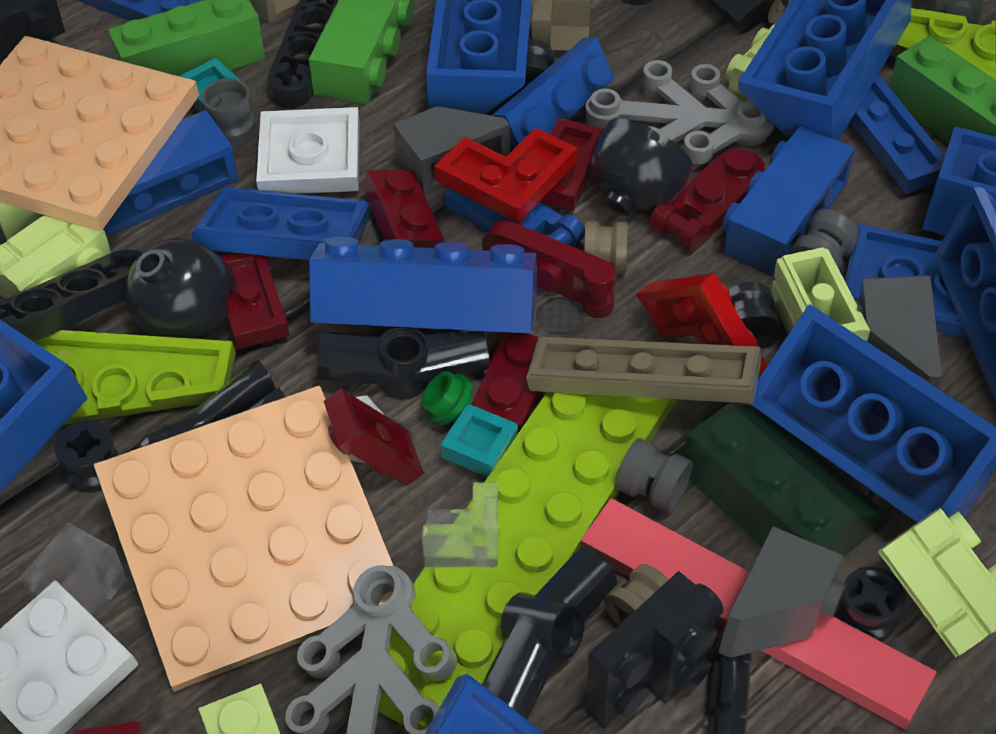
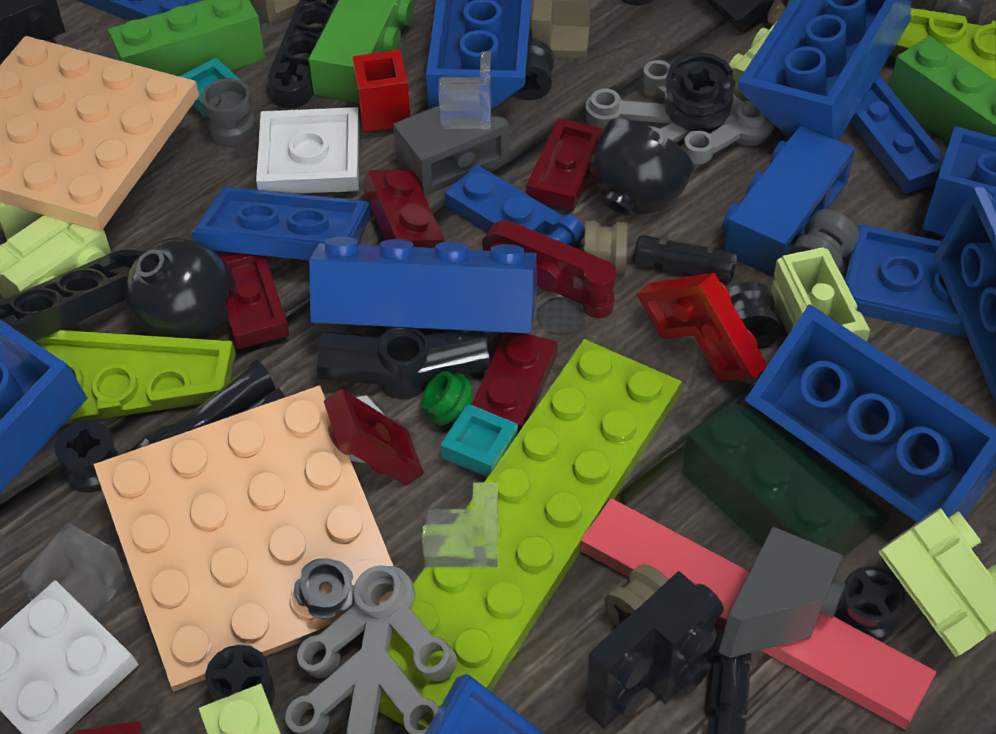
blue brick [103,110,239,237] -> none
red plate [434,127,577,223] -> none
black piece [482,547,618,720] -> none
blue plate [493,37,614,152] -> none
dark tan tile [526,336,762,404] -> none
dark grey wheel [615,438,693,514] -> none
dark red plate [649,148,765,252] -> none
dark grey slope [855,276,942,388] -> none
none -> black wheel [205,644,276,708]
none -> plate [294,558,354,619]
none -> red brick [352,50,411,132]
none -> clear panel [438,51,492,129]
none -> black axle [634,235,737,282]
none -> black wheel [664,52,736,131]

